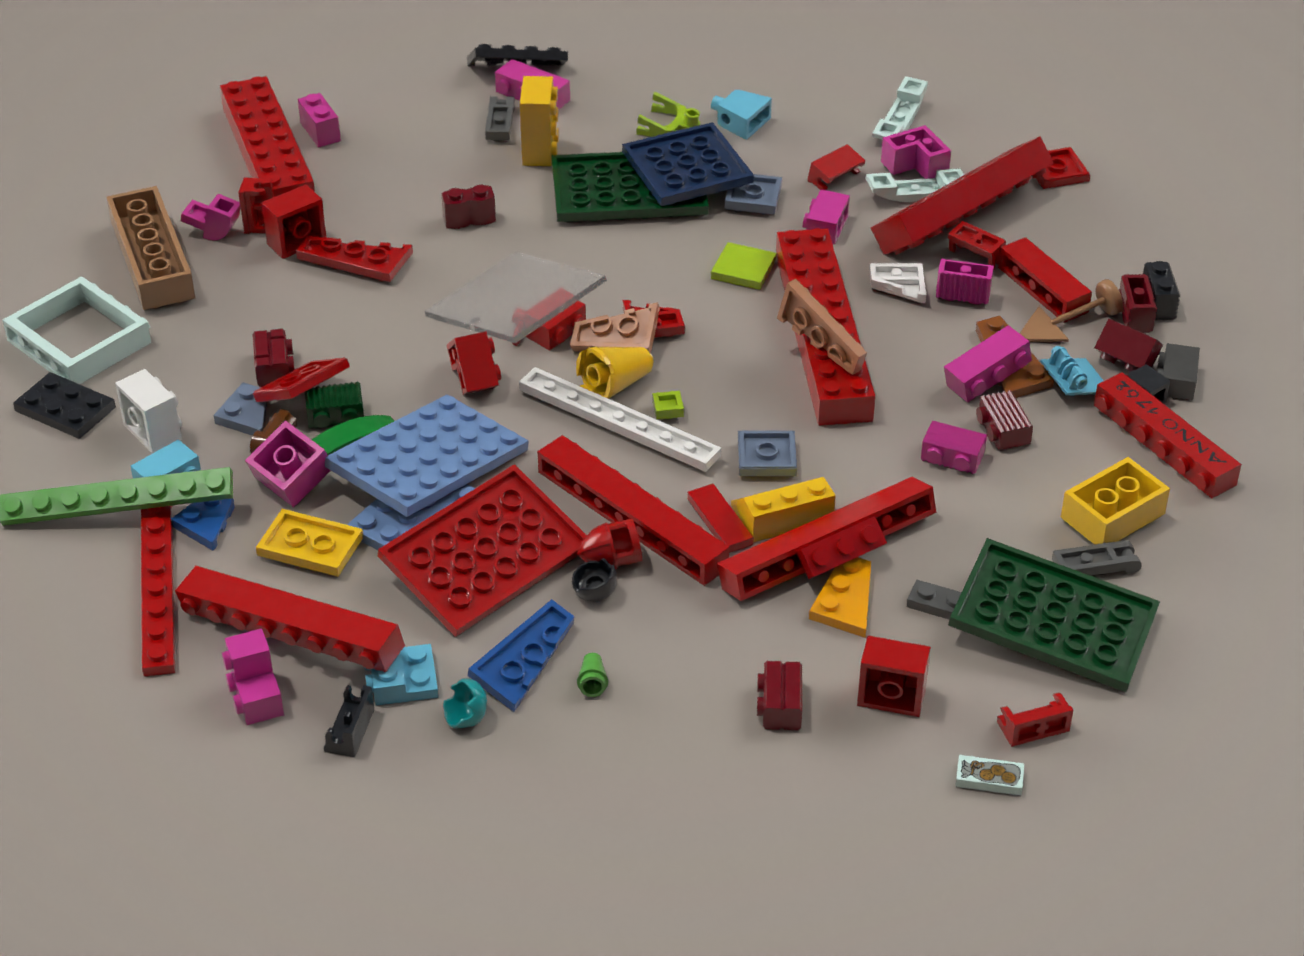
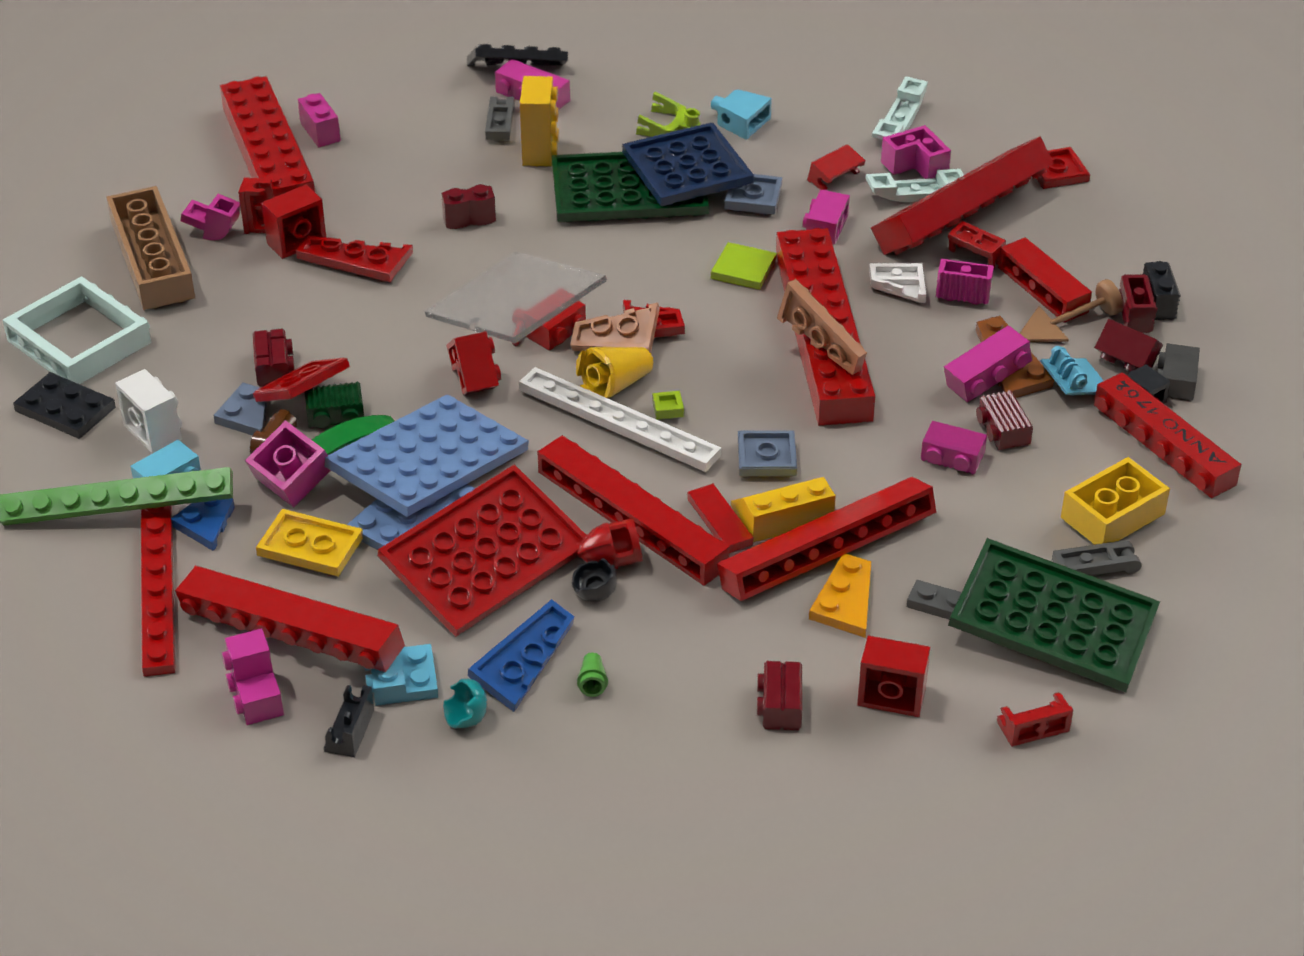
red plate [796,516,887,579] -> none
tile [955,755,1024,796] -> none

